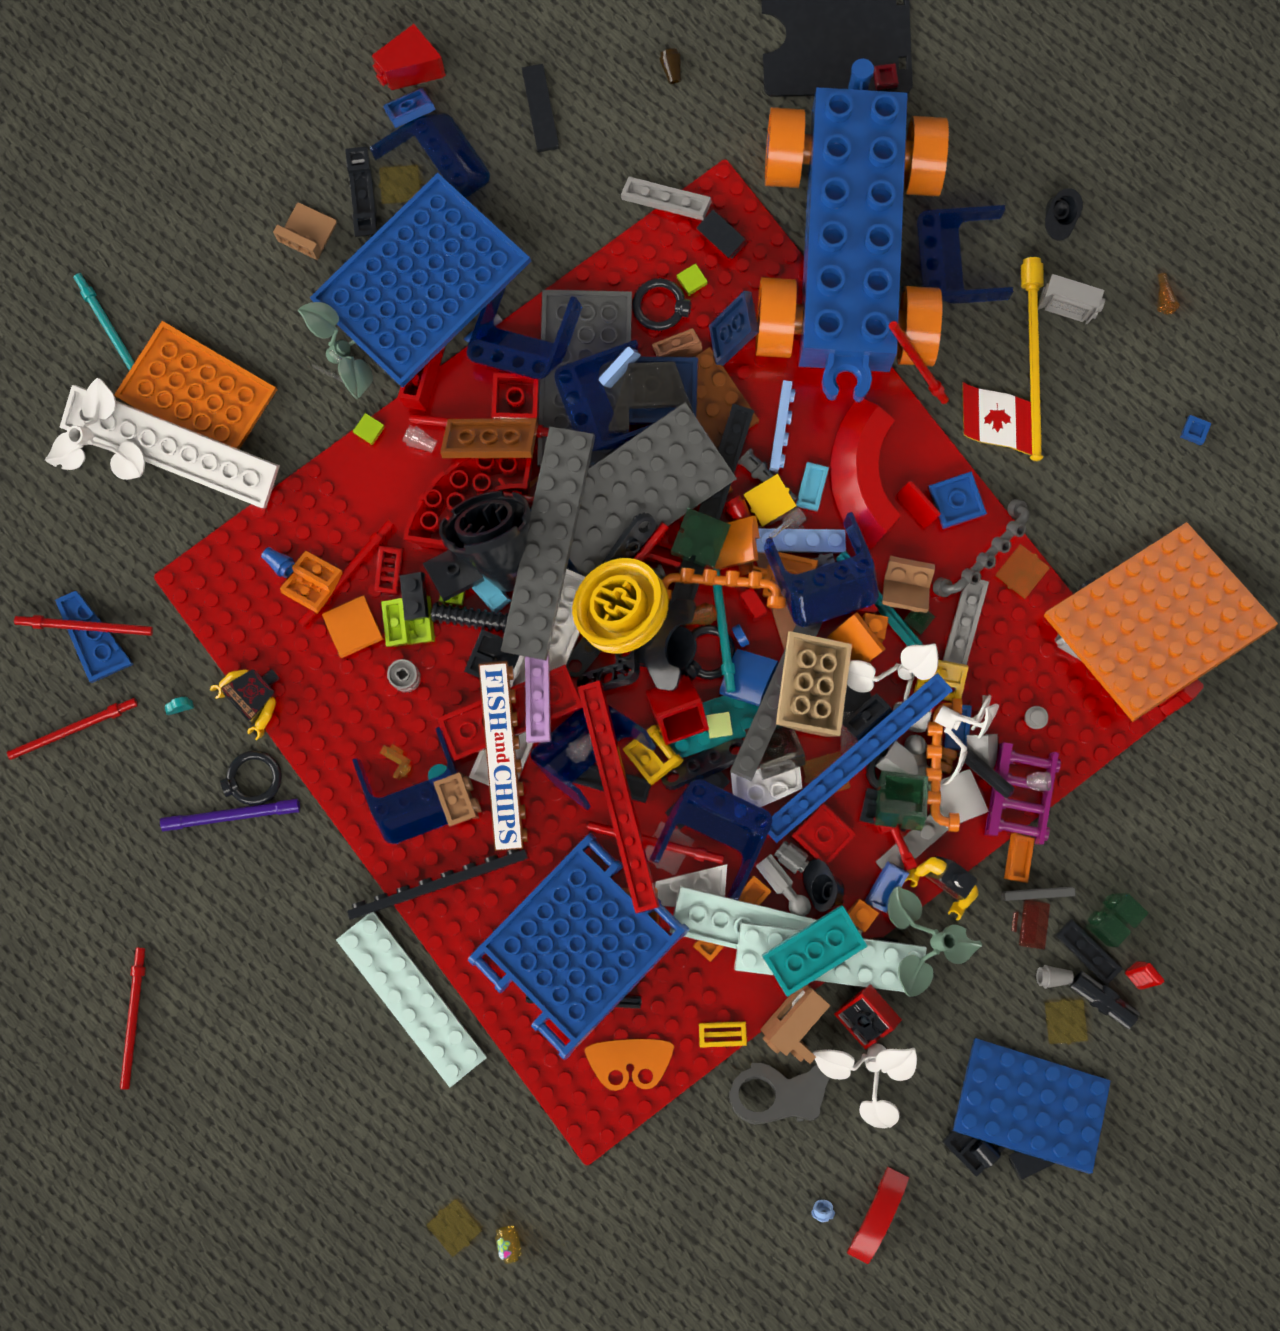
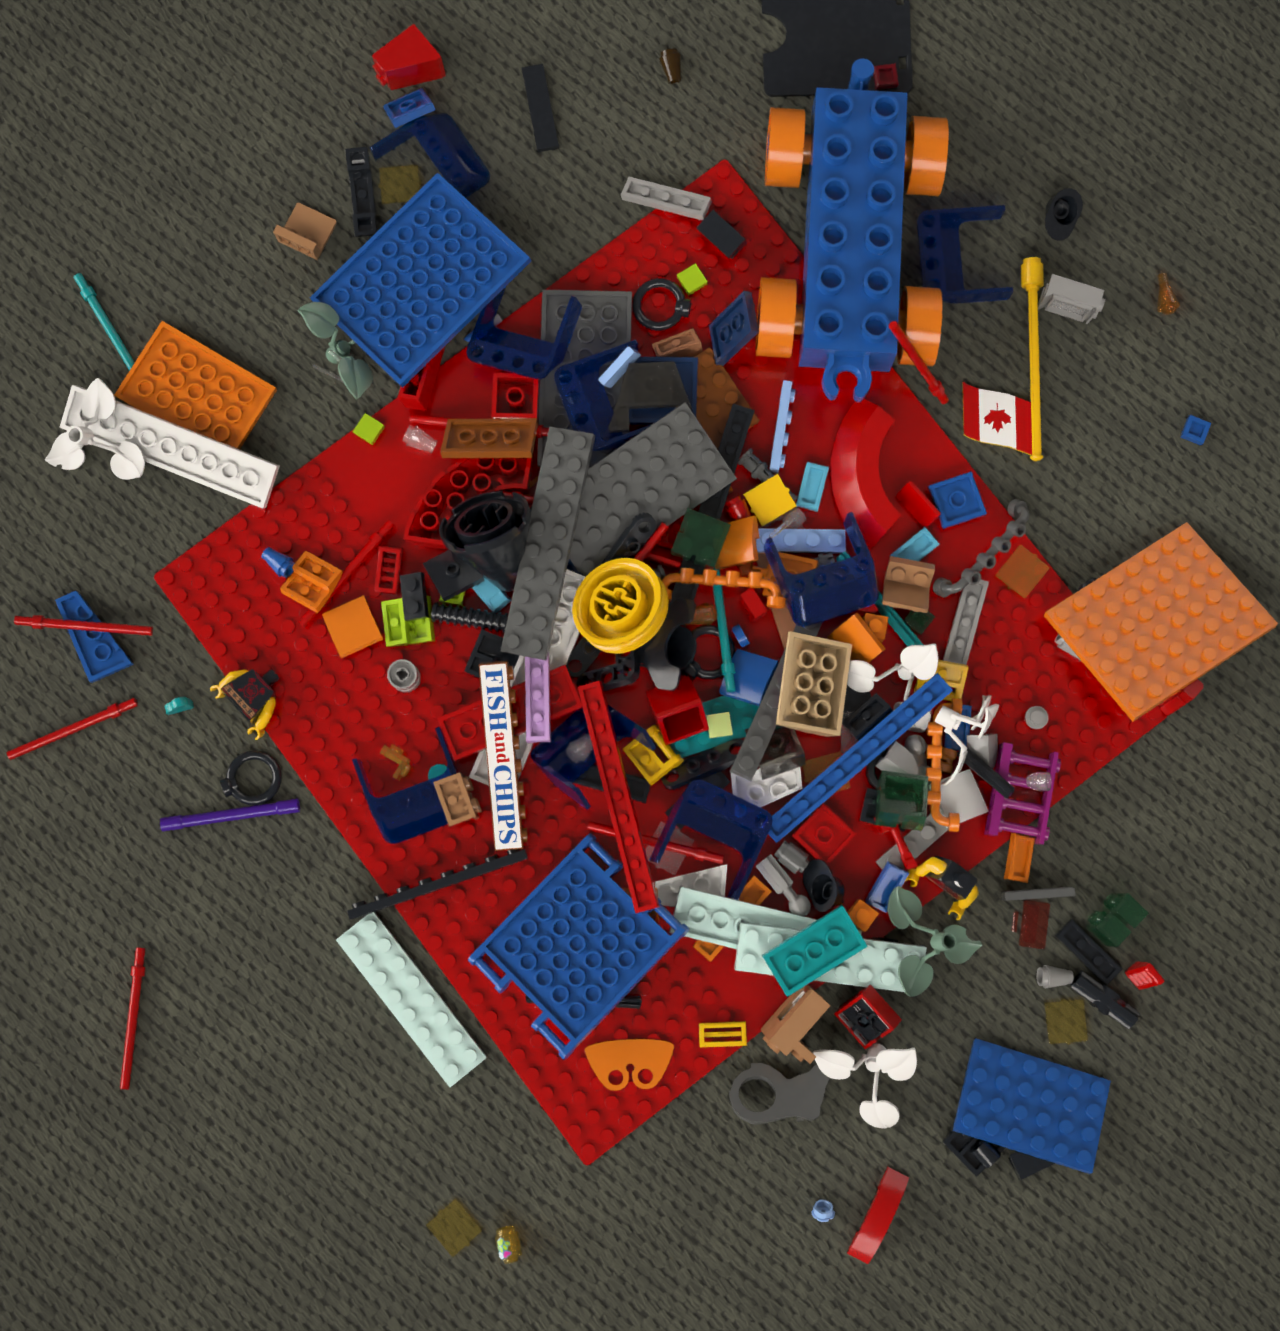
none -> medium azure tile [889,527,939,561]

